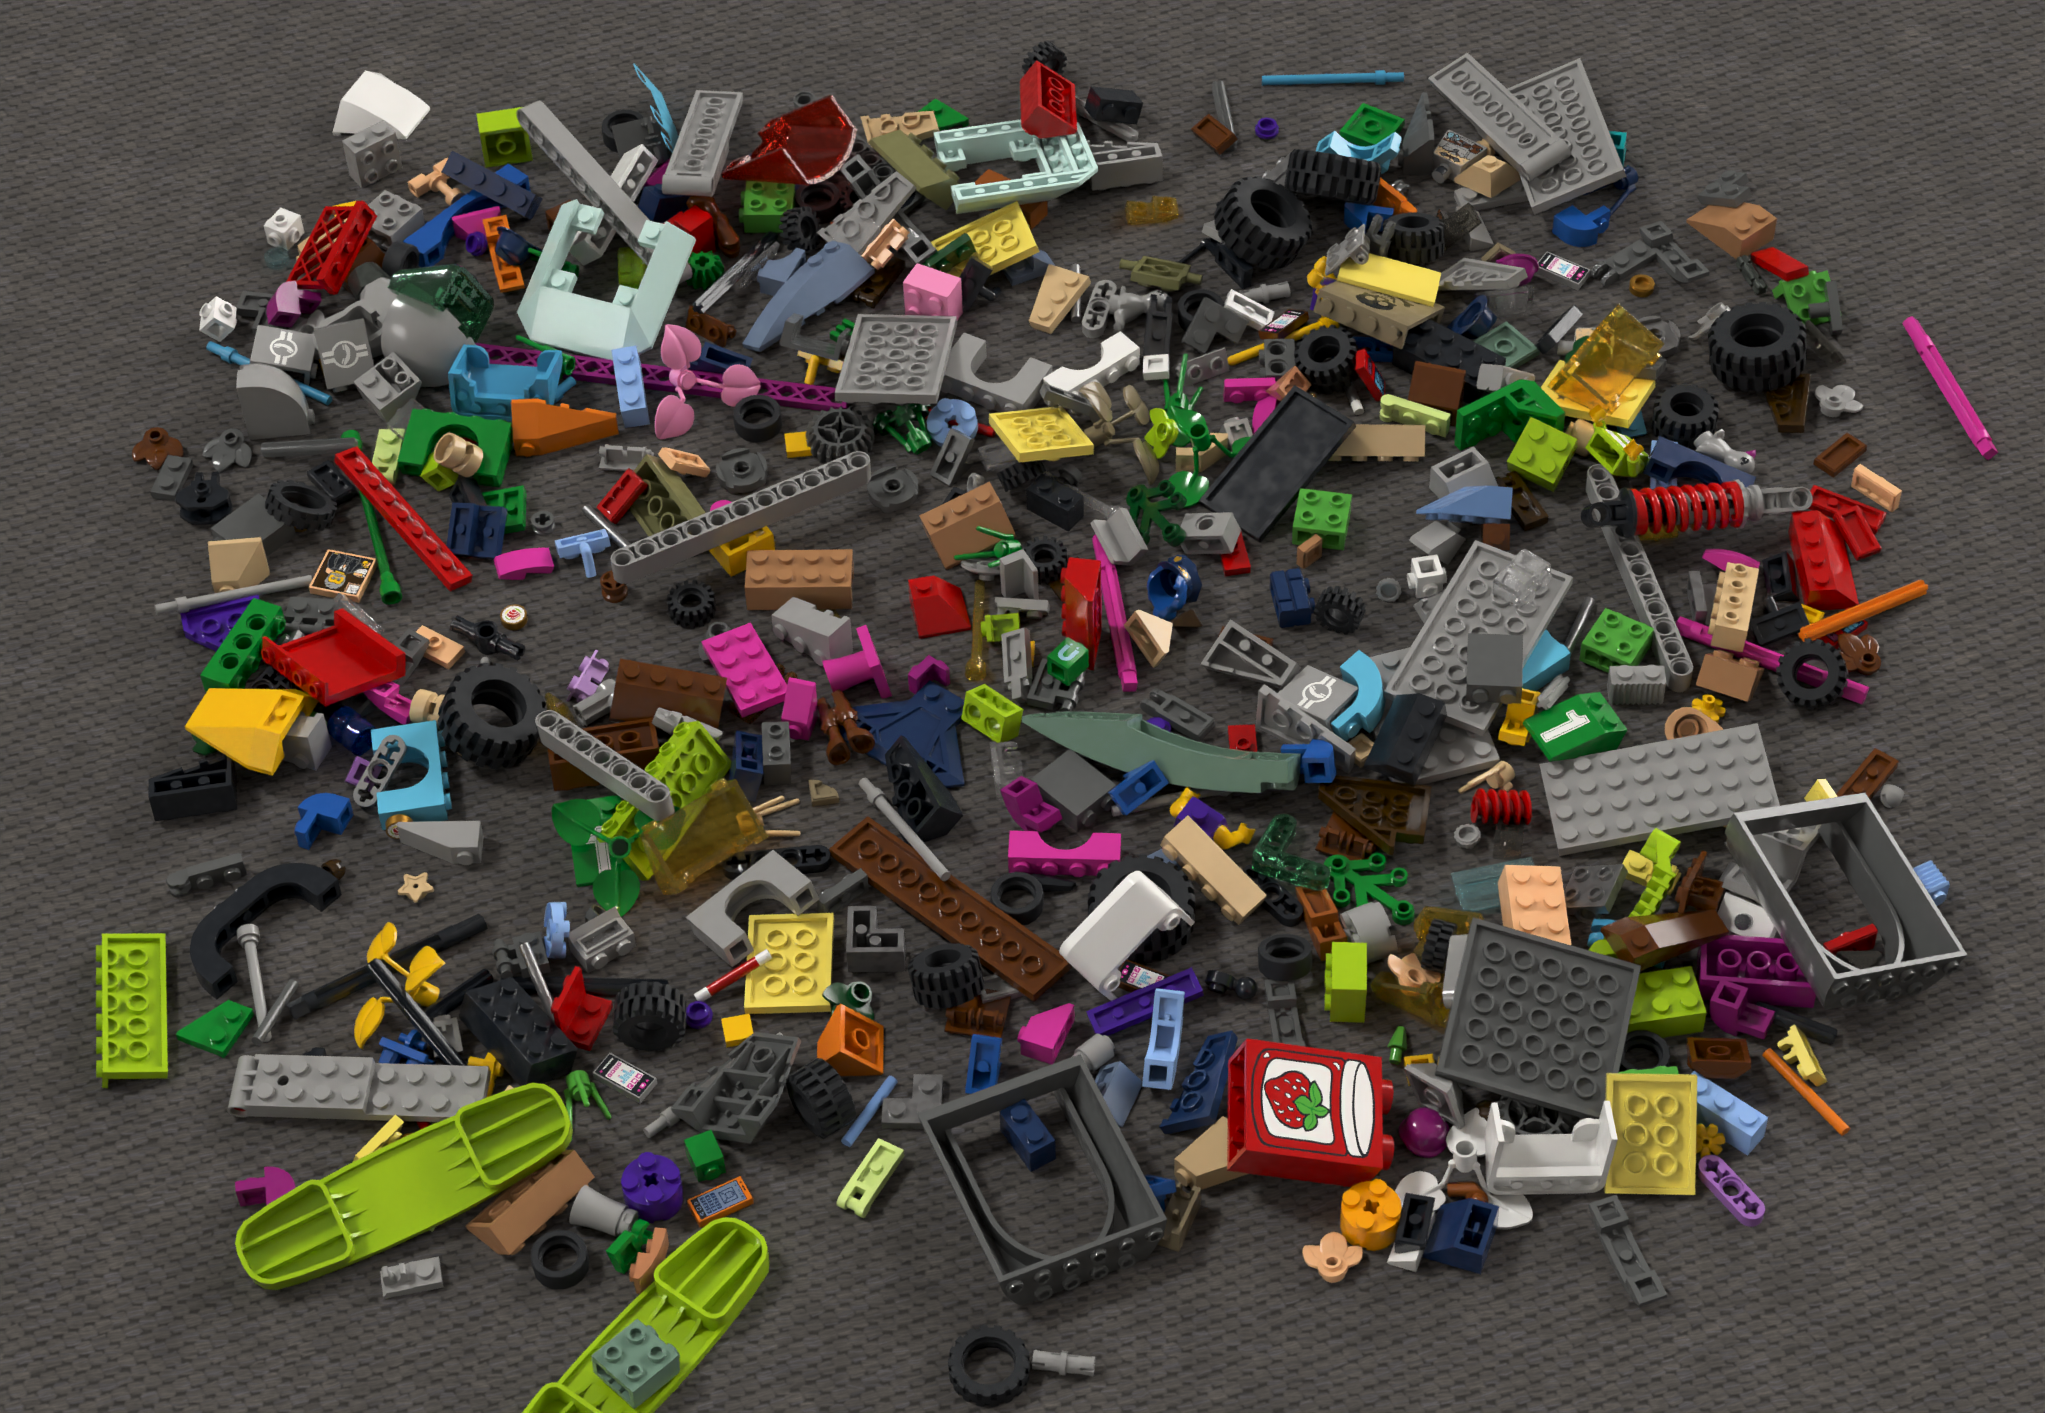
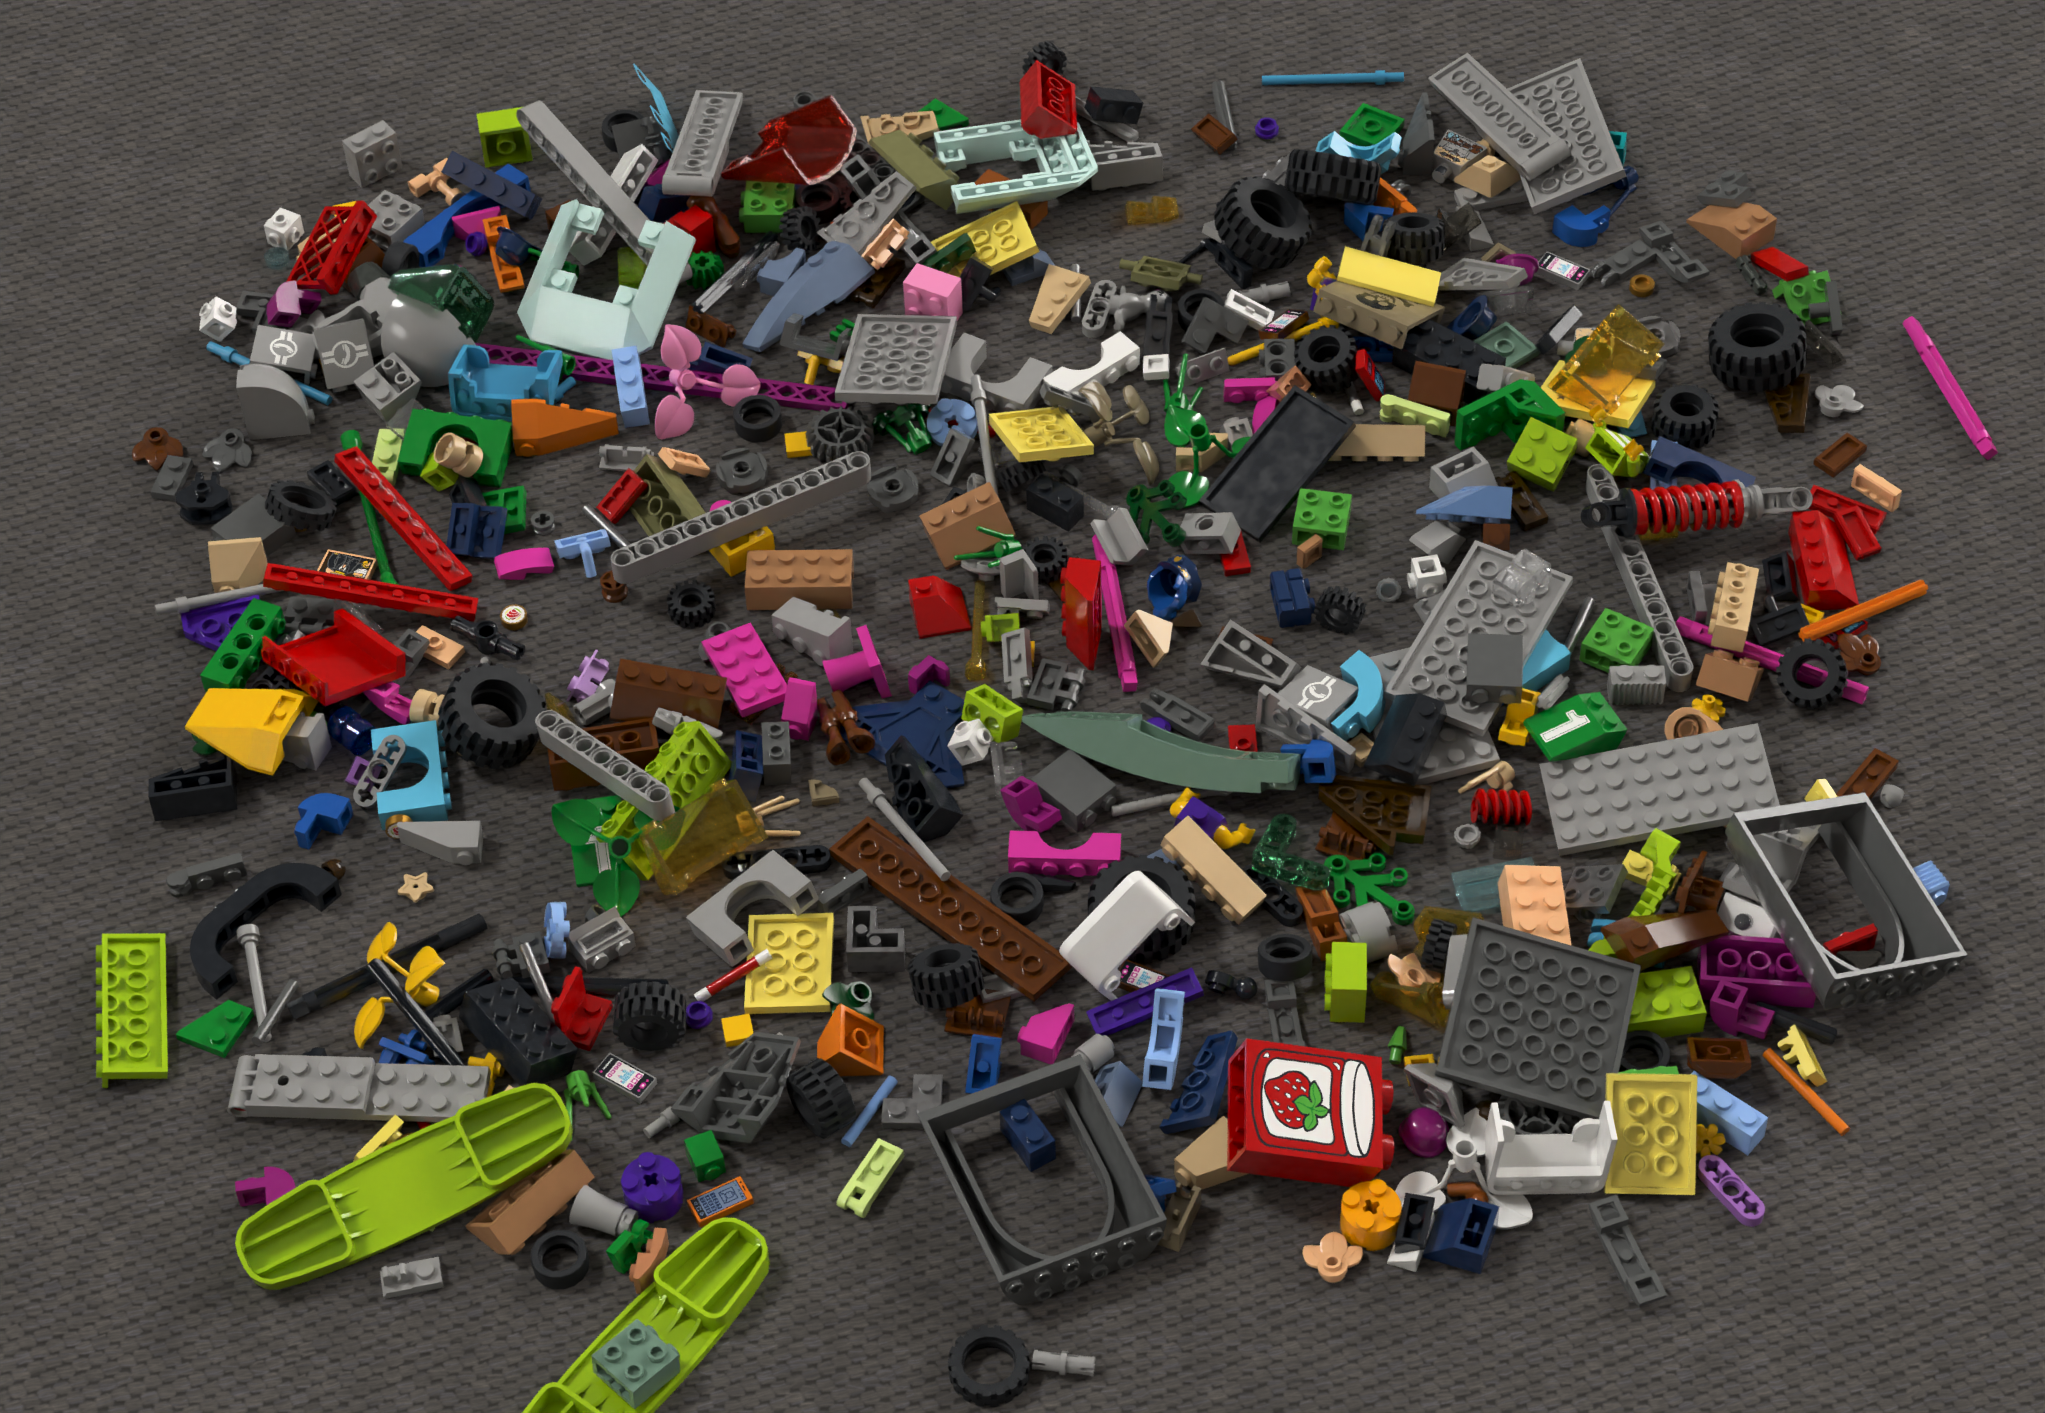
dark grey axle [261,437,358,457] -> none
white wedge [333,70,430,139] -> none
green brick [1047,637,1089,686] -> none
blue slope [1108,760,1169,815] -> none
lime plate [1144,408,1178,459] -> none
light grey hinge [1325,224,1370,276] -> none
light grey plate [1689,302,1731,340] -> none
light grey animal [1693,428,1756,475] -> none
dark pink slope [1702,549,1760,571] -> none
none -> red plate [263,563,479,622]
none -> white brick [948,719,994,766]
none -> light grey bar [971,375,999,498]

